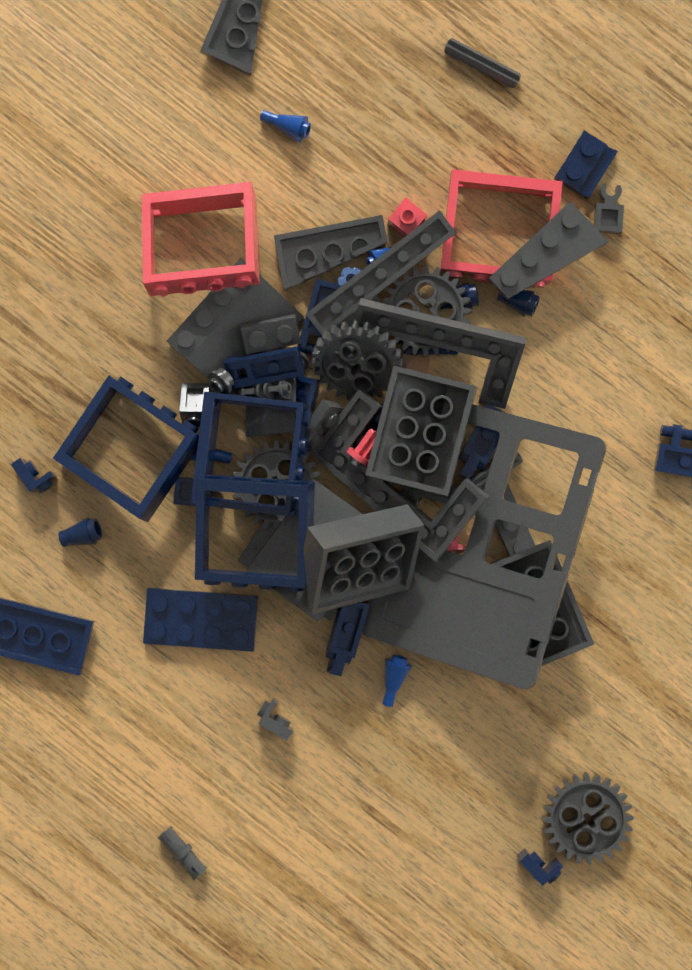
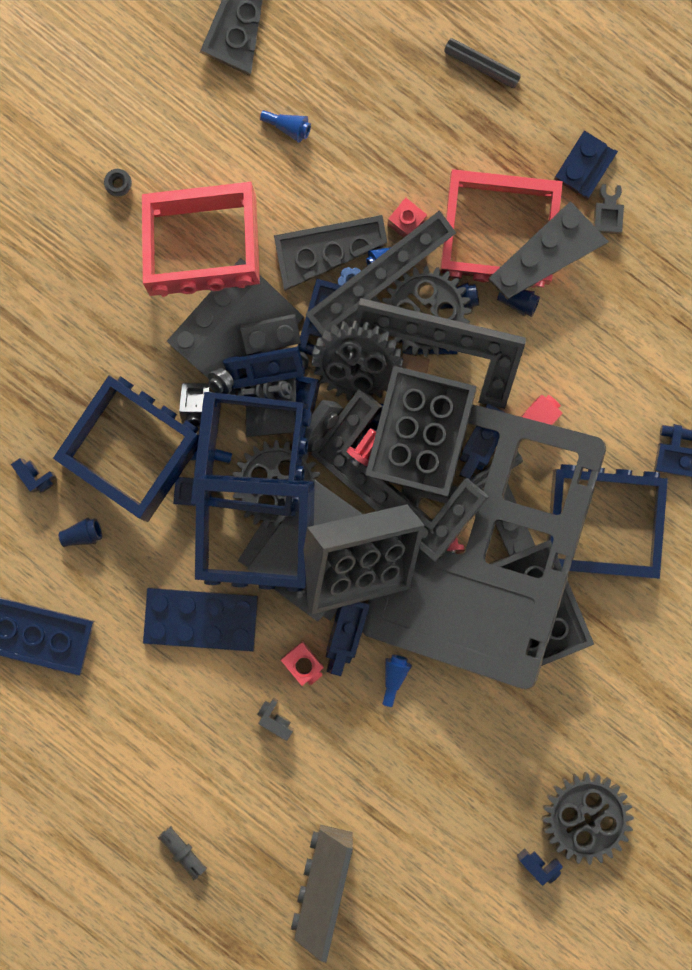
none -> dark grey plate [104,169,132,197]
none -> coral brick [281,641,324,686]
none -> dark grey slope [291,824,353,963]
none -> coral brick [521,395,562,425]
none -> dark blue window [547,464,668,579]

